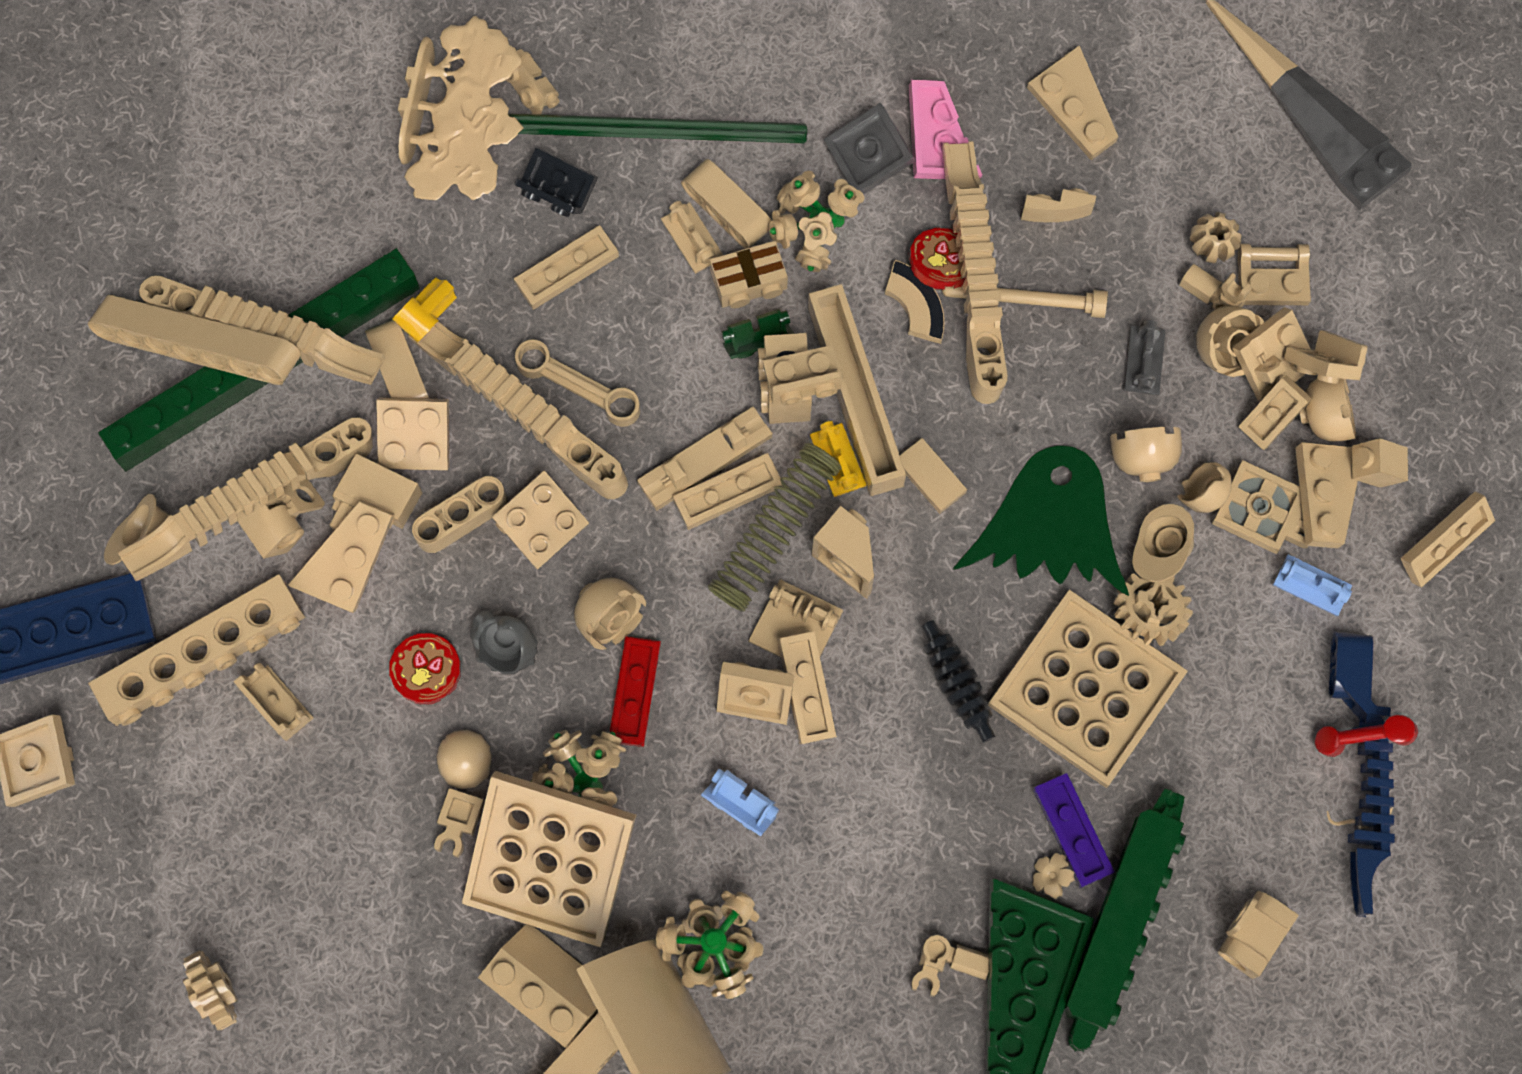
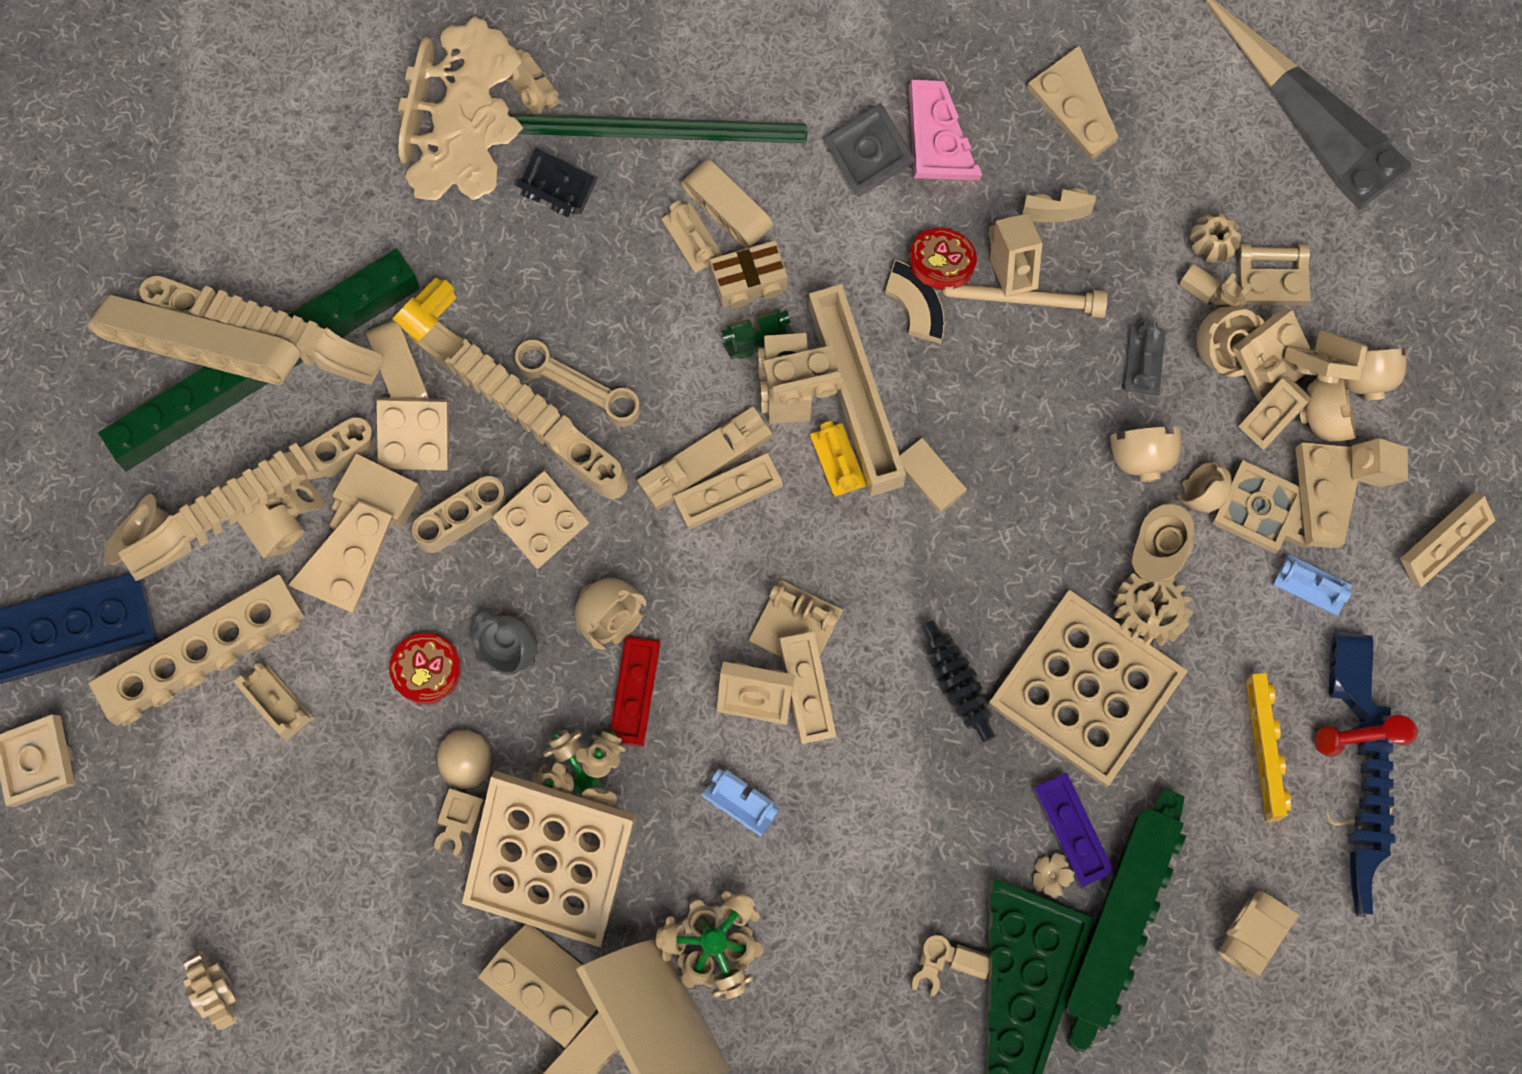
tan plate [514,225,619,310] -> none
olive piece [708,443,842,612] -> none
tan plant [769,171,864,272] -> none
tan slope [812,506,874,599] -> none
tan piece [942,141,1008,404] -> none
dark green piece [952,446,1129,596] -> none
none -> tan hinge [989,213,1042,296]
none -> yellow plate [1246,673,1291,822]
none -> tan cylinder [1344,348,1407,401]

